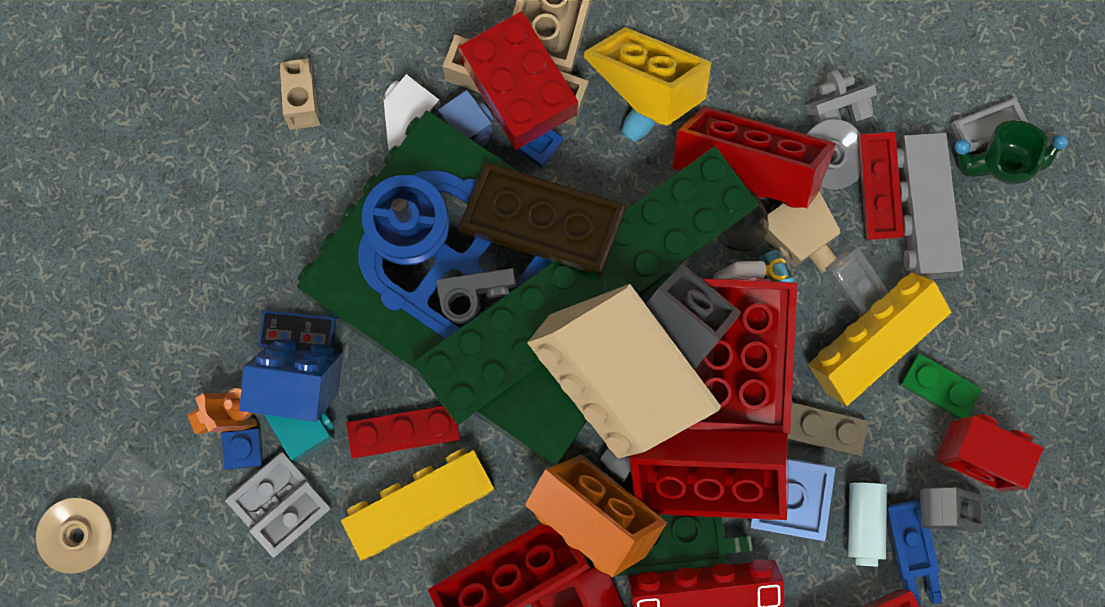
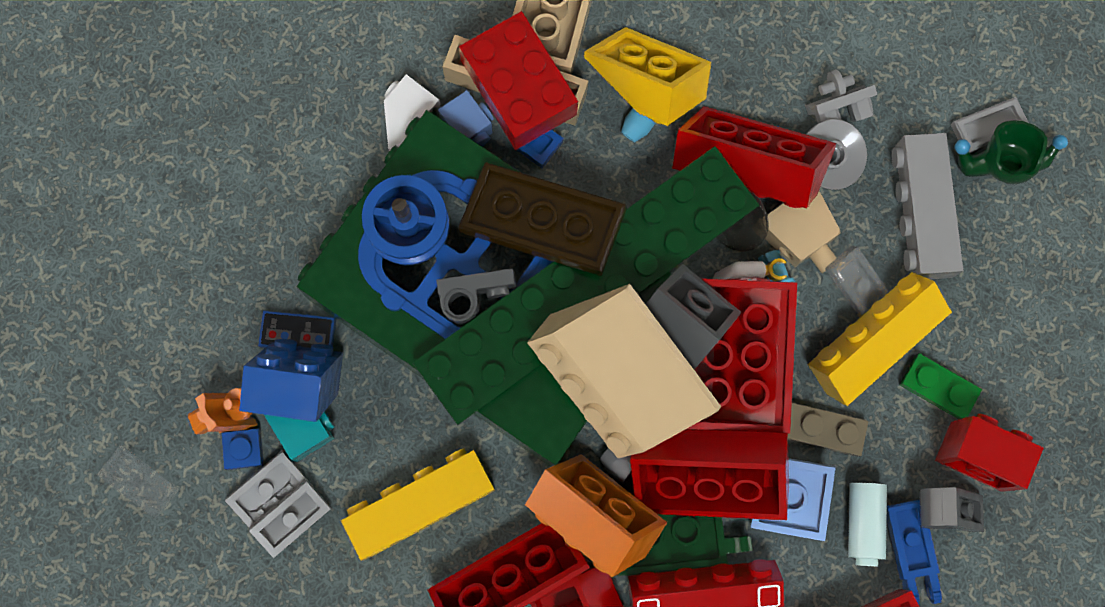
tan dish [36,498,112,574] -> none
tan leg [280,58,321,130] -> none
red plate [346,406,460,459] -> none
red plate [858,132,904,241] -> none

